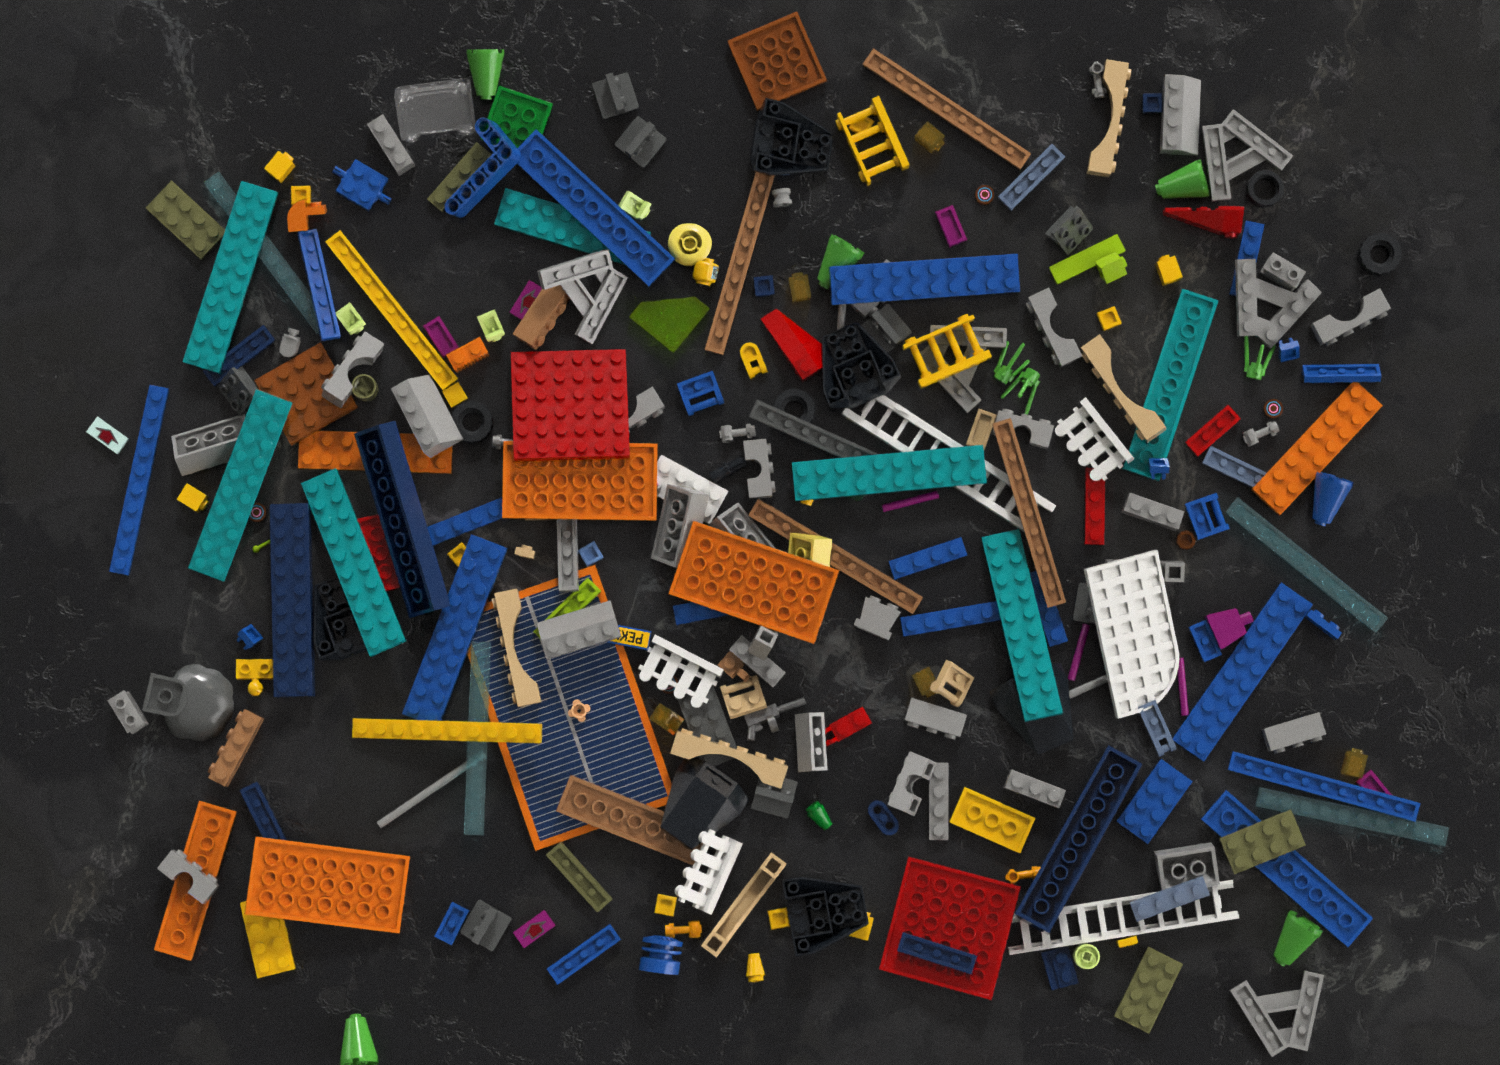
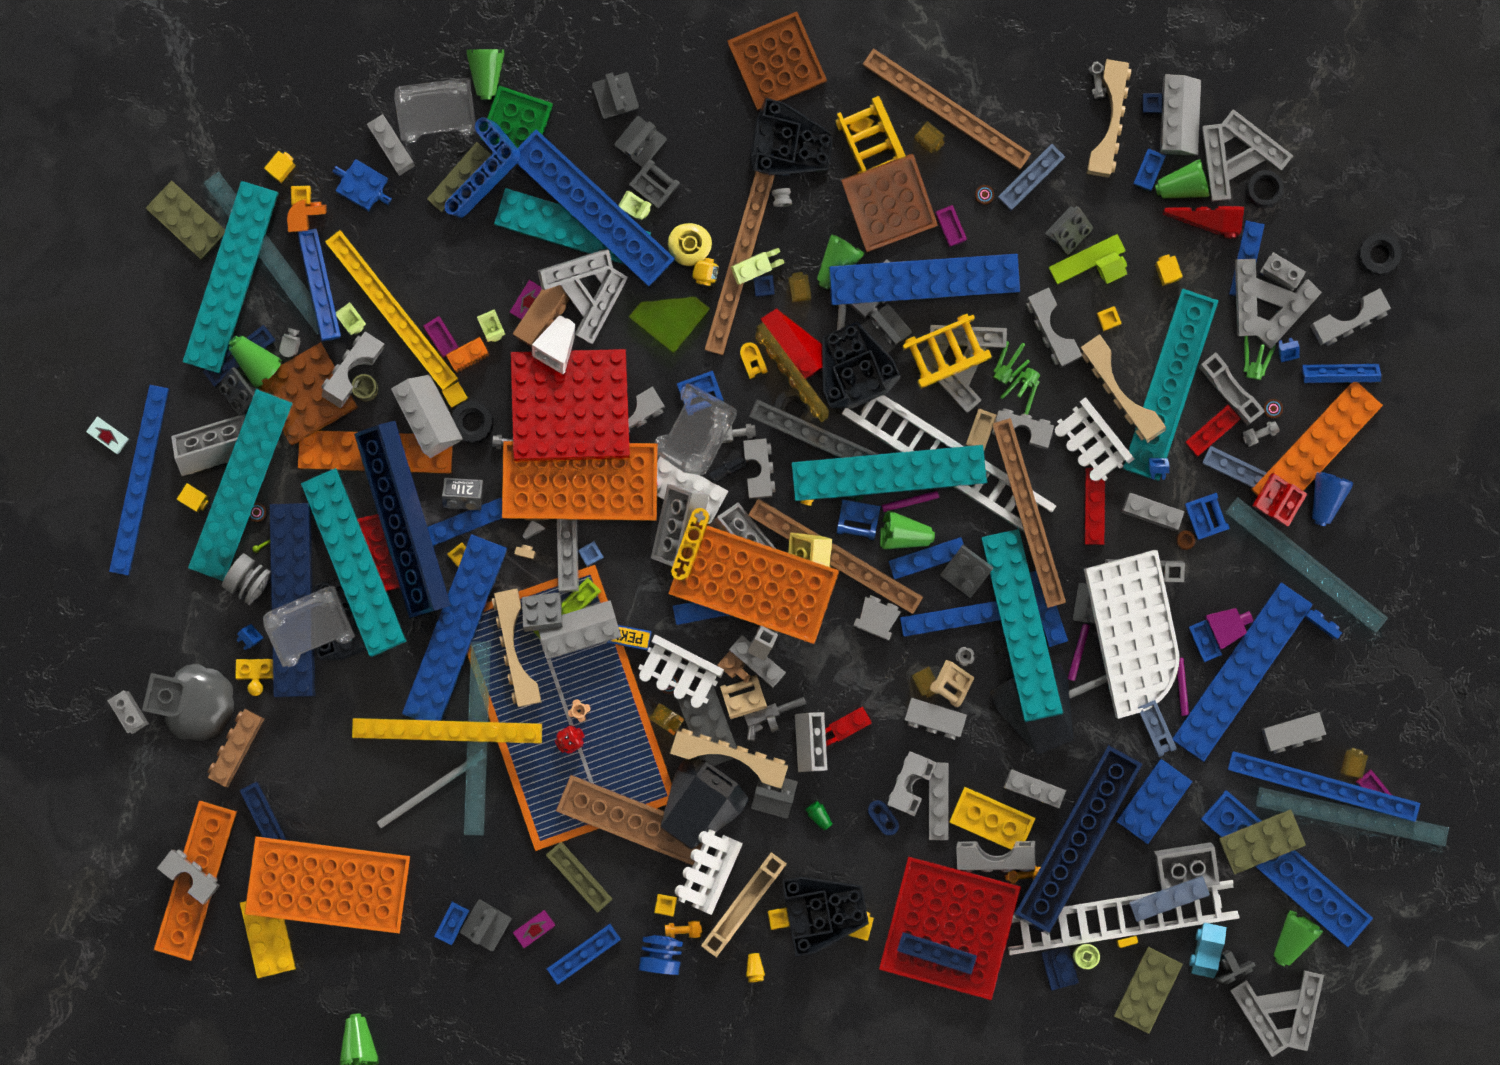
none -> light grey wheel [221,553,271,605]
none -> bright green cone [229,336,282,388]
none -> clear windscreen [263,586,355,667]
none -> brick [442,478,483,510]
none -> light grey slope [522,520,545,539]
none -> plate [522,592,563,632]
none -> white slope [532,315,575,374]
none -> red head [555,725,585,754]
none -> dark grey plate [629,159,680,209]
none -> clear windscreen [654,383,737,475]
none -> yellow beam [671,508,710,580]
none -> yellowish green hinge [731,248,784,284]
none -> clear yellow plate [755,323,829,422]
none -> blue plate [837,500,880,540]
none -> dark orange plate [841,154,938,252]
none -> bright green cone [880,511,935,549]
none -> dark grey plate [940,545,994,598]
none -> light grey plate [956,647,974,666]
none -> light grey arch [956,841,1036,872]
none -> blue plate [1133,149,1165,192]
none -> medium azure brick [1189,923,1227,978]
none -> light grey arch [1199,352,1265,426]
none -> dark grey bracket [1215,950,1256,984]
none -> red slope [1252,473,1307,527]

